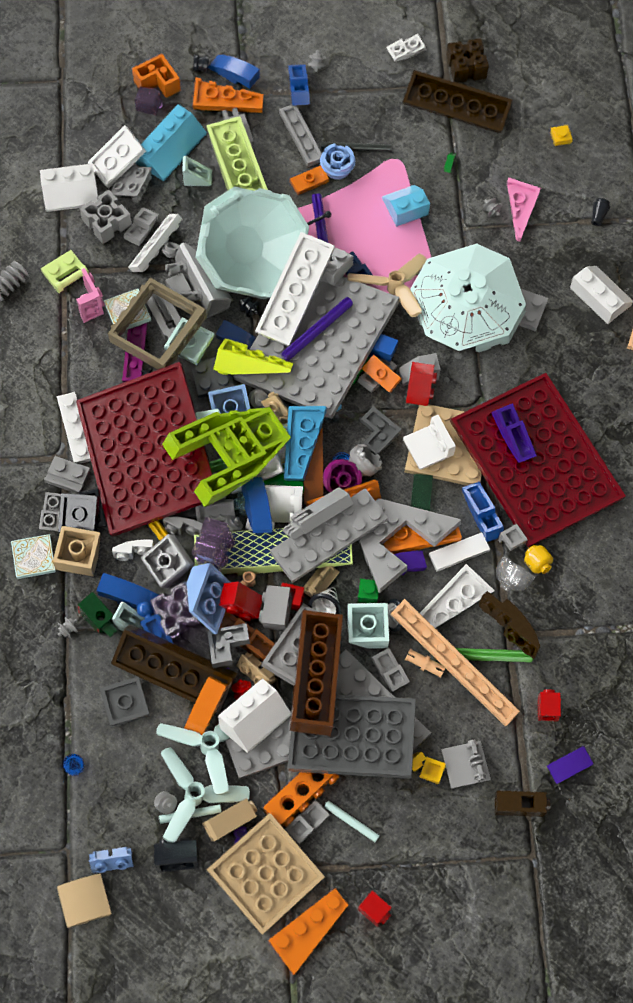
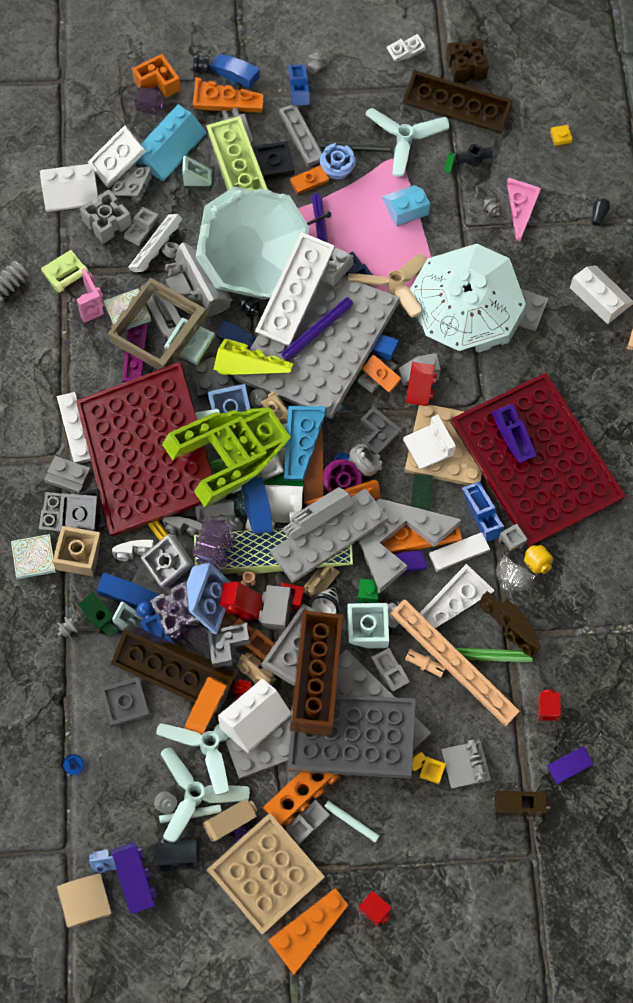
none -> dark purple brick [111,842,157,914]
none -> black plate [253,141,295,179]
none -> light aqua piece [366,108,449,177]
none -> black axle [456,144,493,167]

